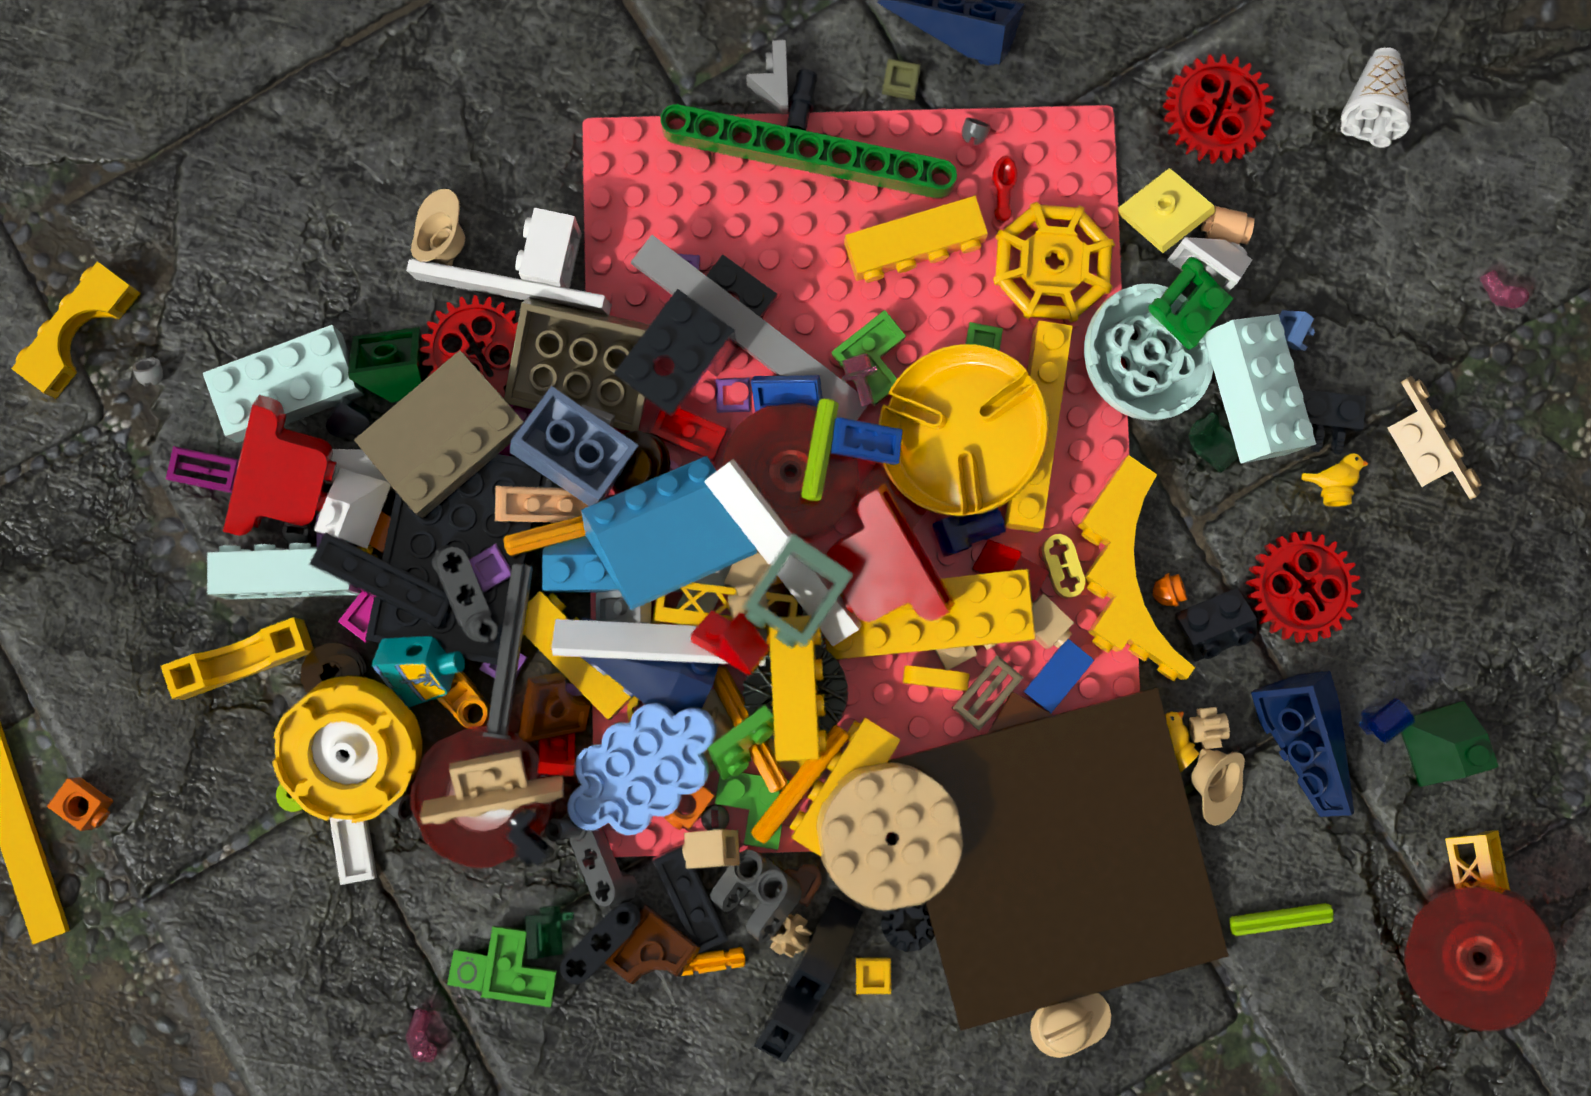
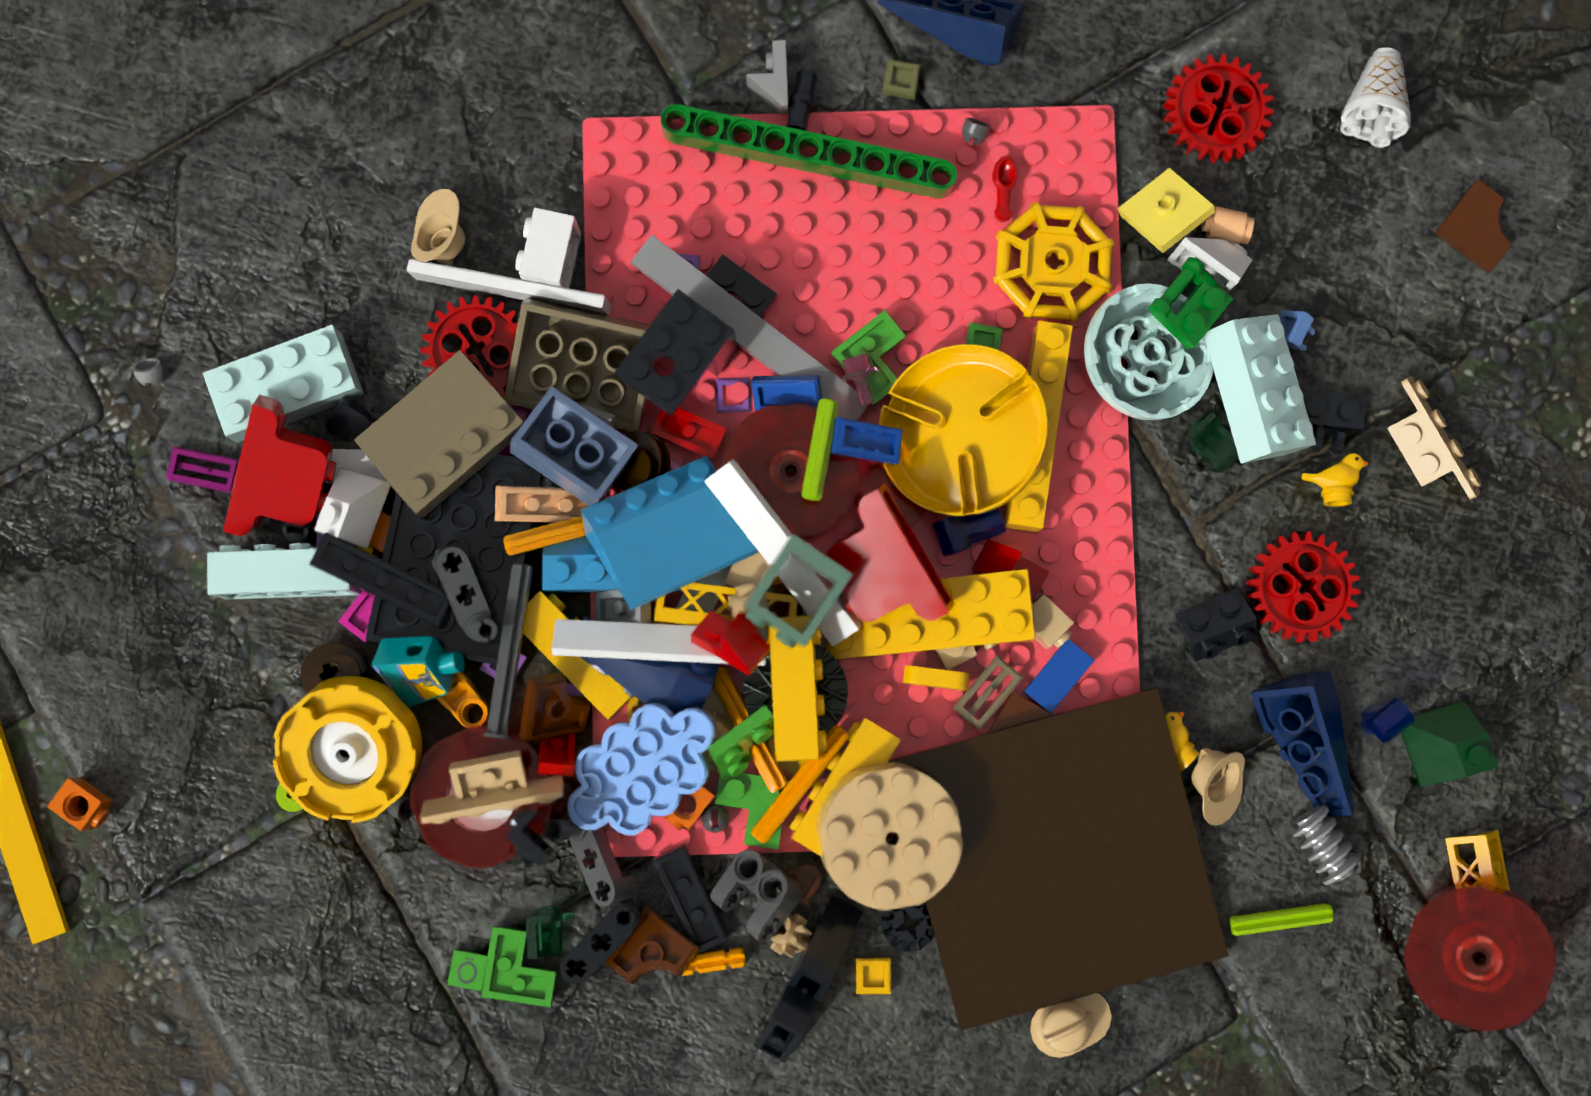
yellow arch [11,261,141,399] -> none
yellow arch [161,617,314,700] -> none
white tile [330,818,377,885] -> none
dark green slope [348,327,427,403] -> none
clear pink arm [406,1008,437,1063] -> none
medium lavender tile [469,544,512,592] -> none
tan brick [682,829,740,868] -> none
yellow brick [844,196,988,283] -> none
light yellow beam [1042,534,1085,599] -> none
yellow arch [1077,455,1195,681] -> none
orange plate [1153,573,1187,607] -> none
tan gear [1189,707,1230,749] -> none
clear pink arm [1479,270,1529,309] -> none
none -> light grey piece [1290,805,1360,885]
none -> reddish brown tile [1434,179,1512,273]

